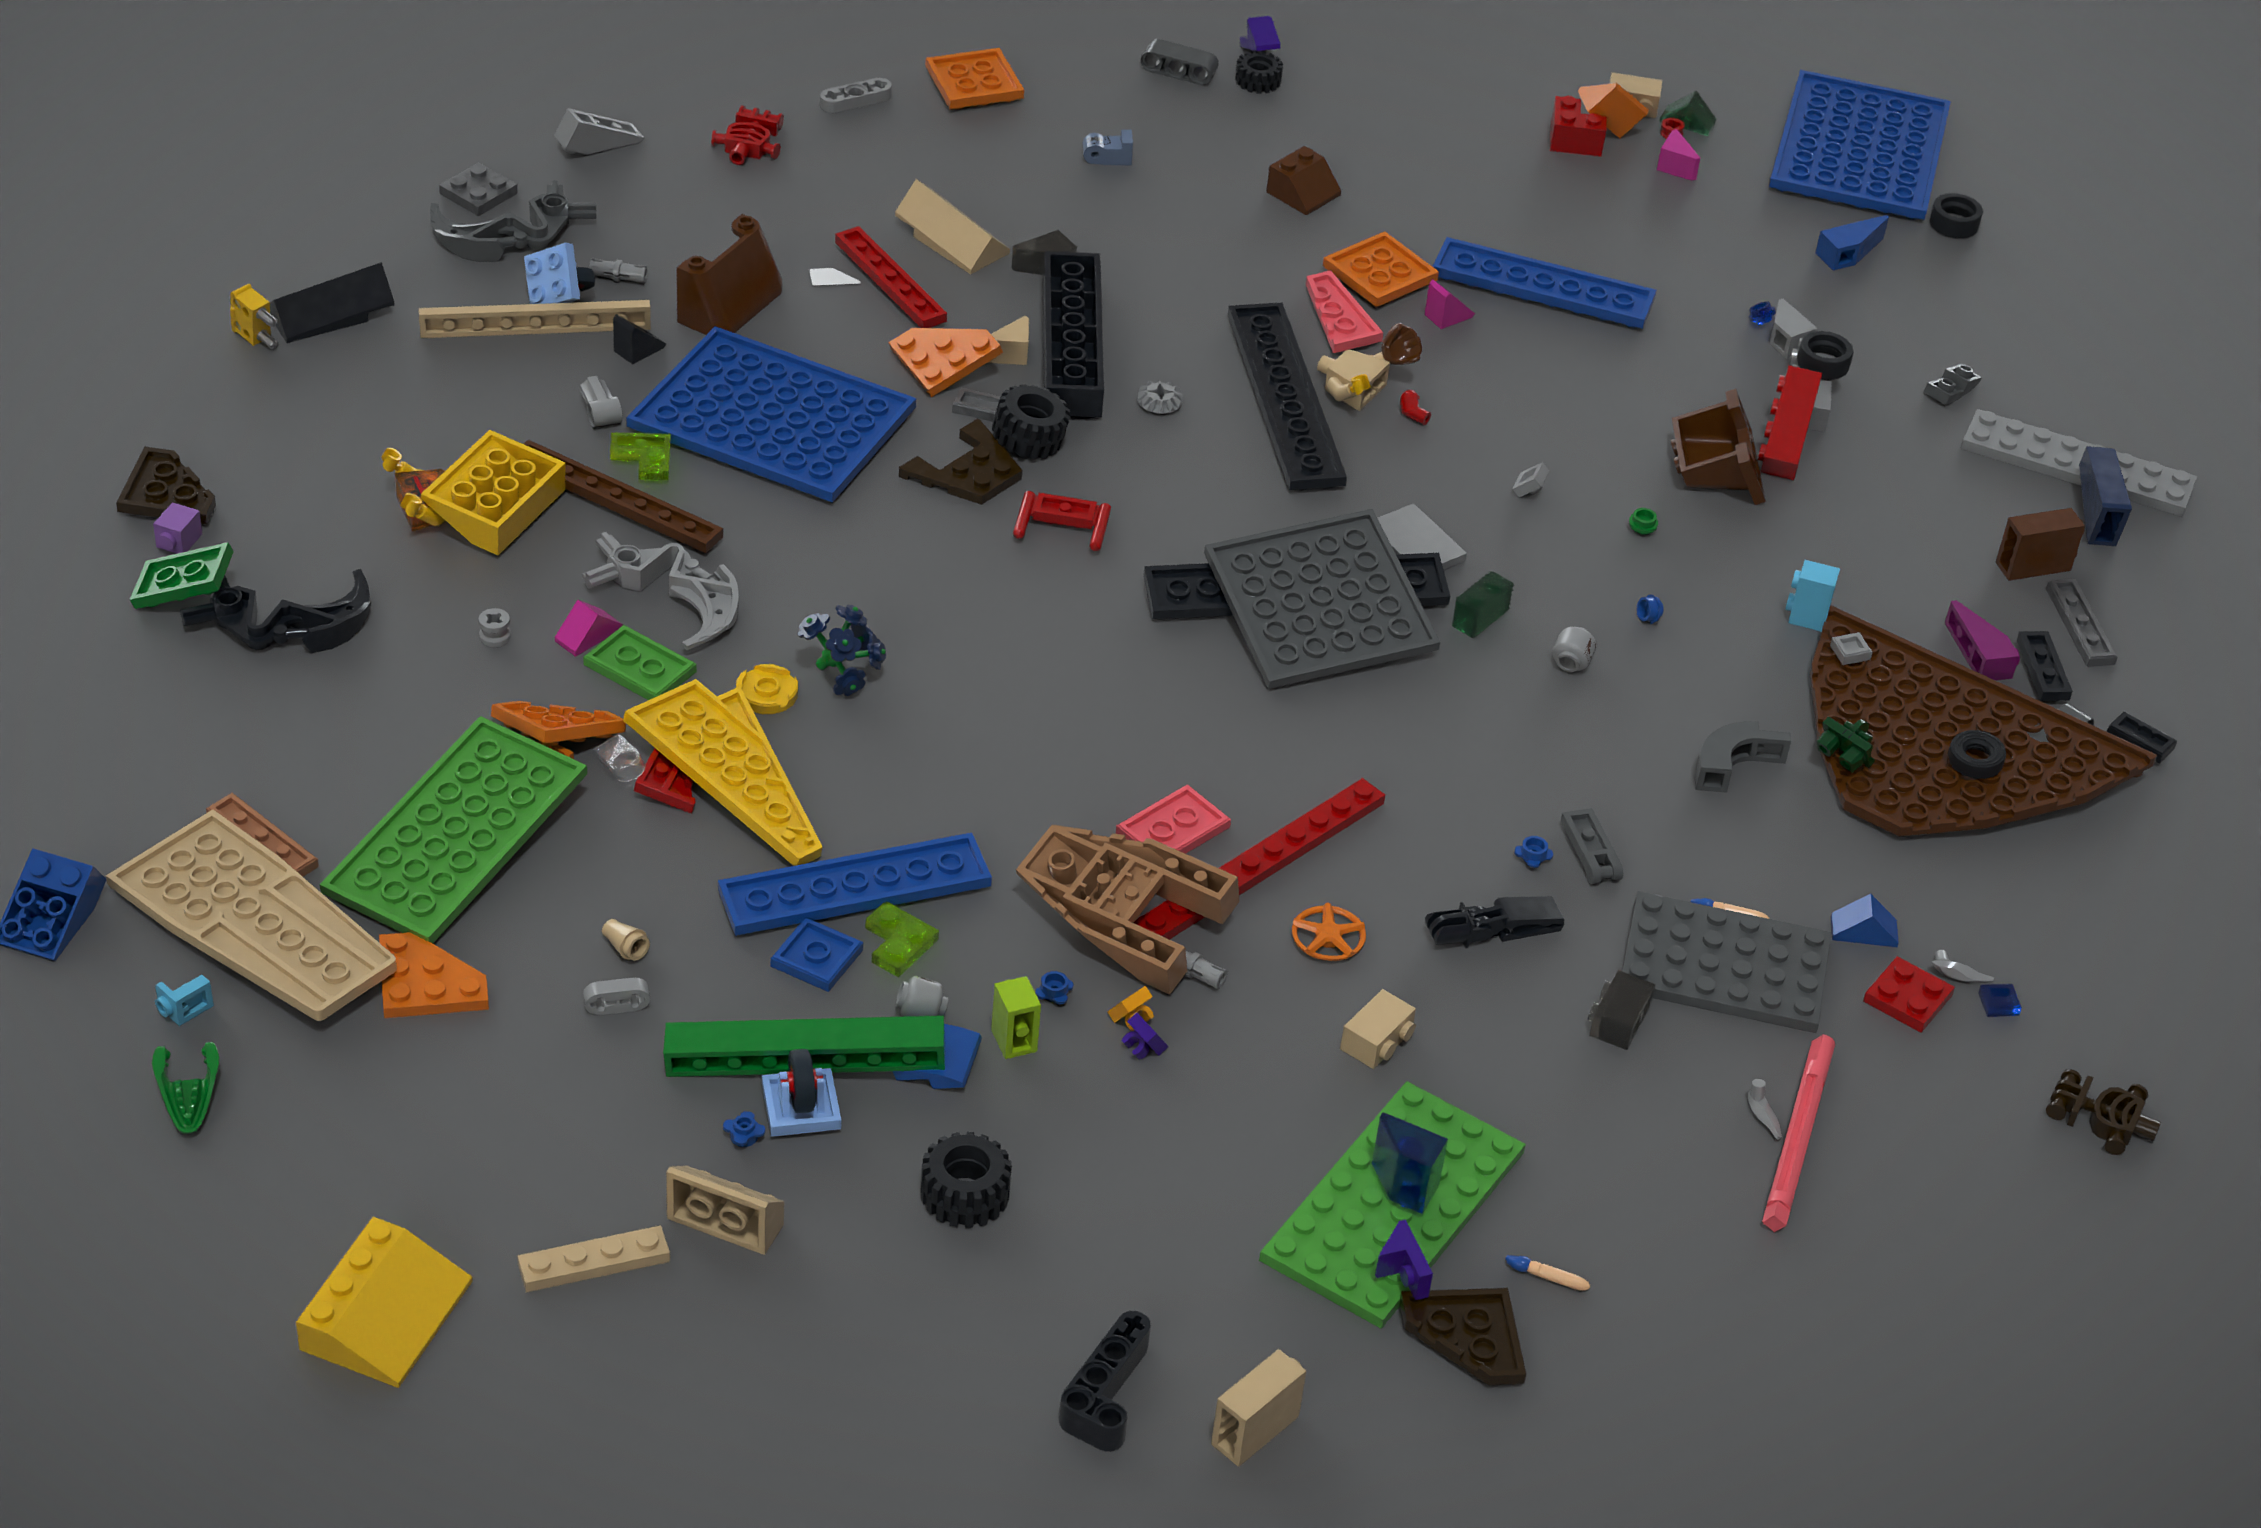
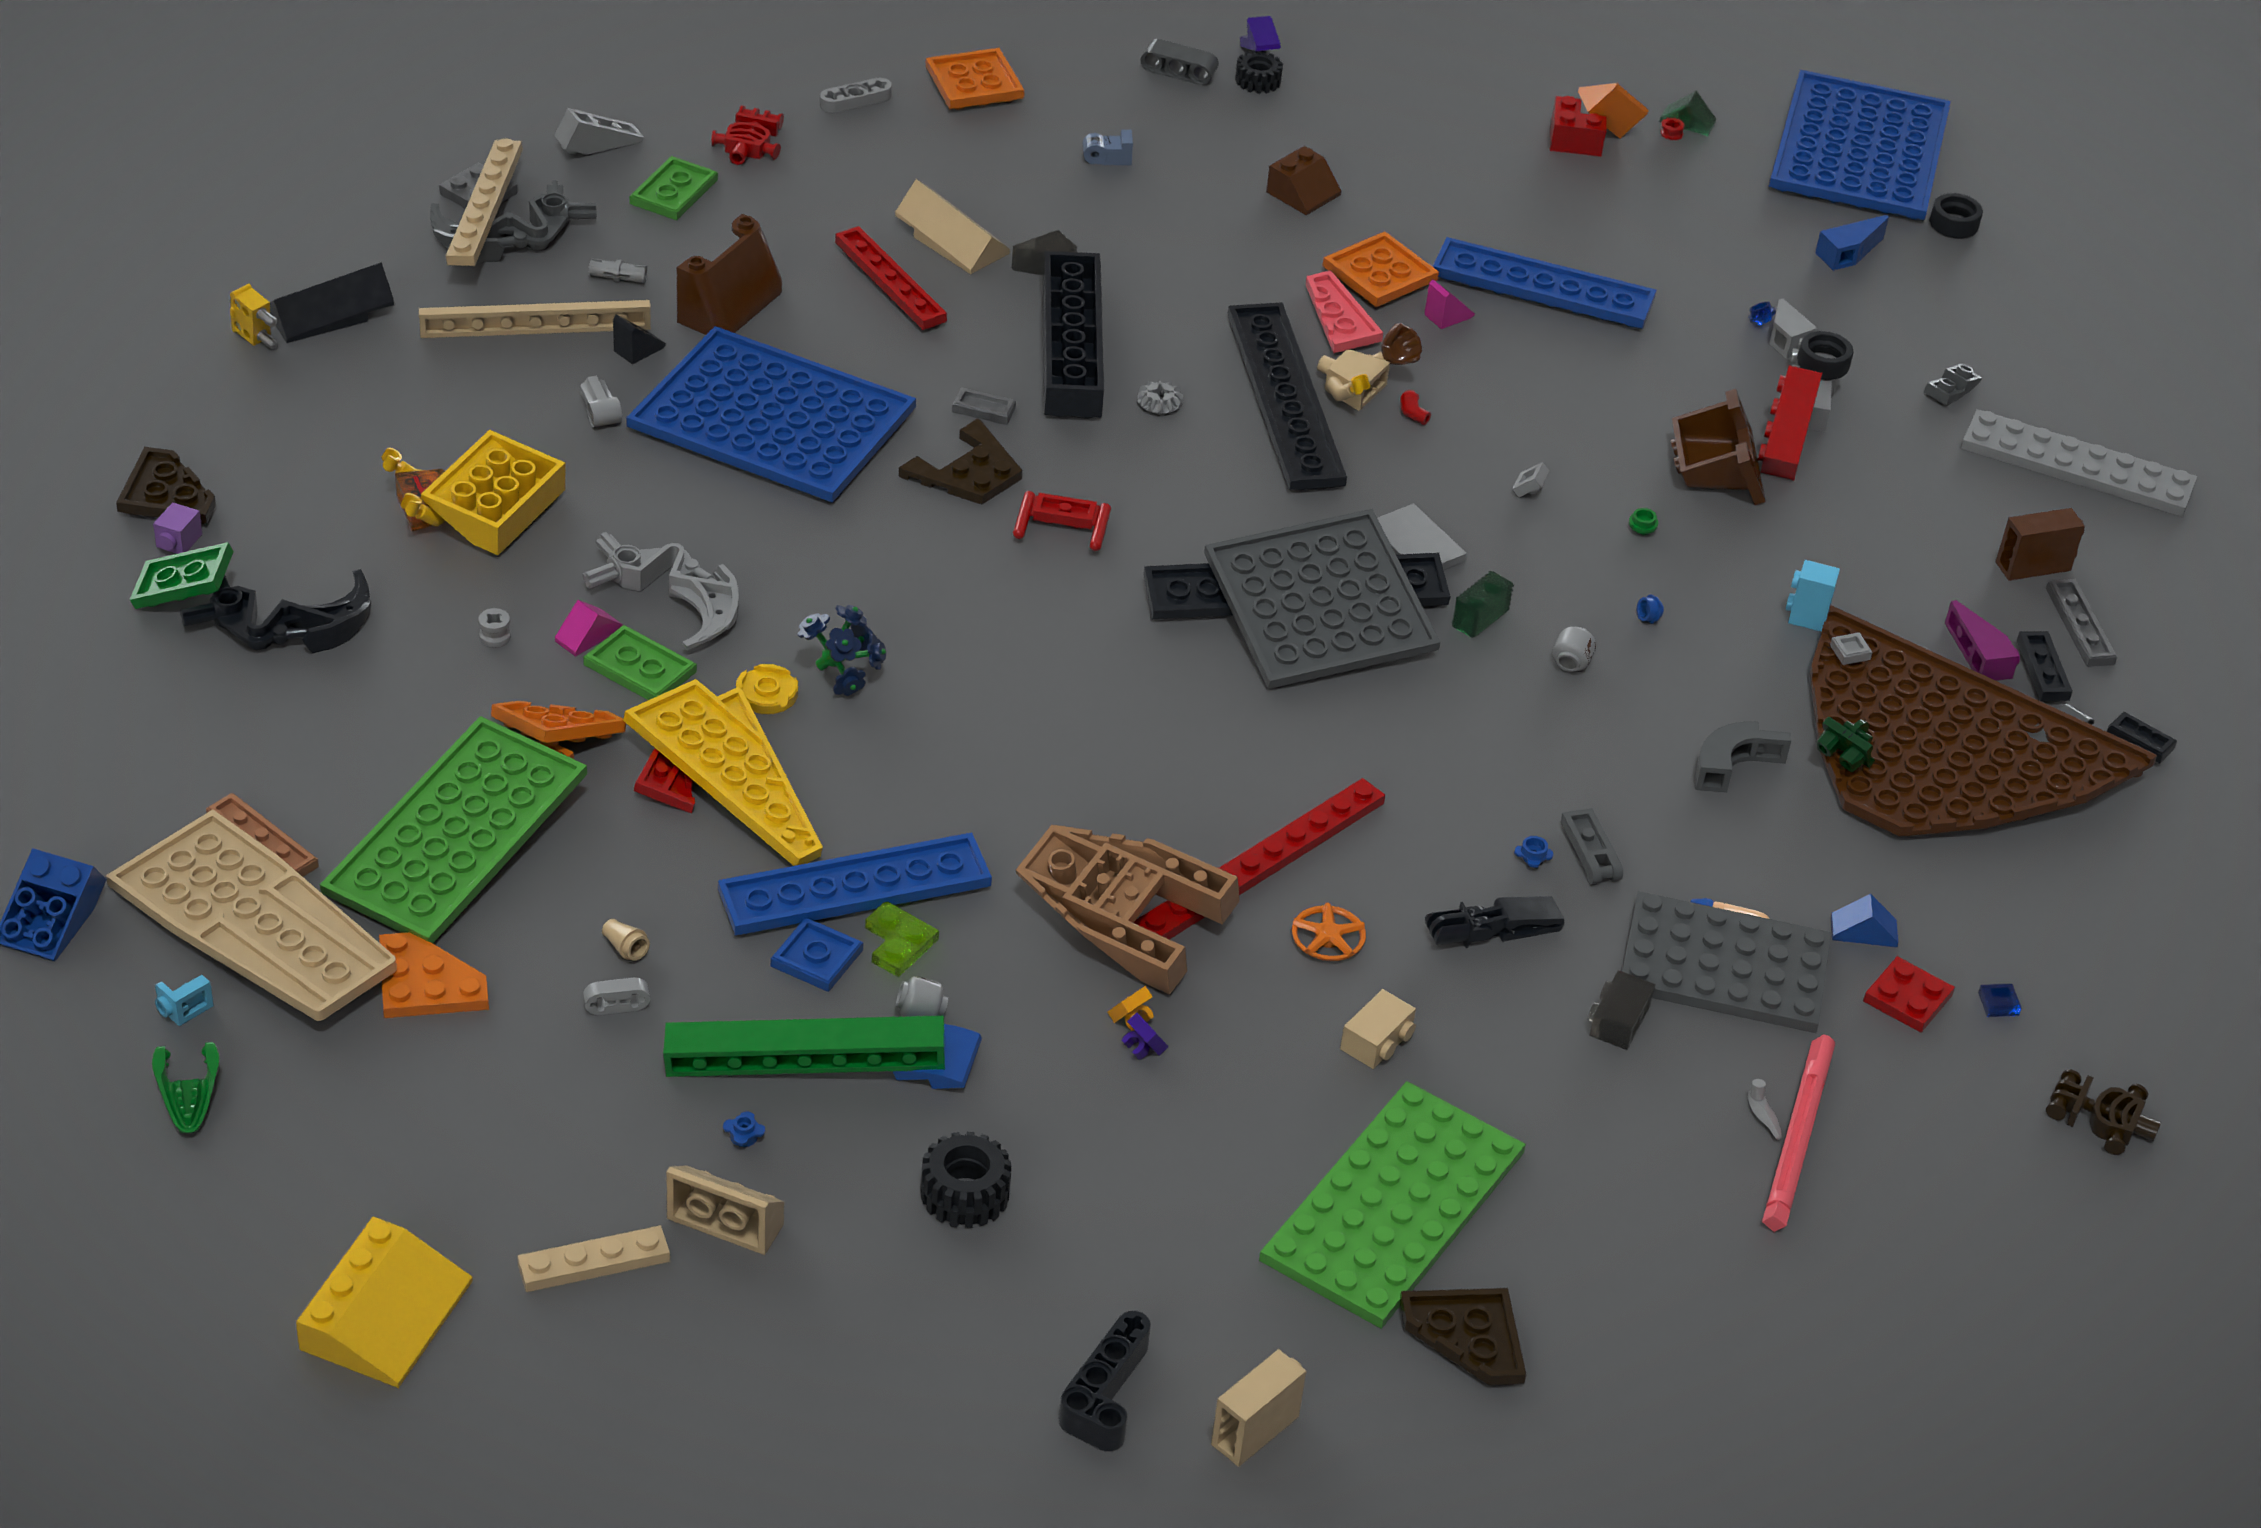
light blue plate [524,243,595,304] -> none
reddish brown plate [524,439,723,553] -> none
clear piece [594,733,646,782] -> none
clear neon green plate [610,432,671,481] -> none
light blue plate [762,1049,841,1137] -> none
white sticker [809,268,861,286] -> none
orange plate [888,328,1003,398] -> none
tan slope [988,316,1029,365] -> none
lime brick [991,976,1041,1059] -> none
black tyre [992,384,1070,459] -> none
blue plate [1035,971,1073,1004] -> none
coral tile [1116,784,1231,854] -> none
light grey pin [1184,951,1228,990] -> none
slope [1372,1112,1448,1214] -> none
dark purple slope [1375,1219,1433,1300] -> none
light nougat piece [1506,1255,1590,1291] -> none
tan brick [1610,72,1662,118] -> none
dark pink slope [1657,129,1701,181] -> none
light grey bar [1932,950,1994,983] -> none
black tyre [1948,730,2006,779] -> none
dark blue slope [2079,446,2132,547] -> none
none -> tan plate [446,138,523,266]
none -> bright green tile [629,156,718,220]

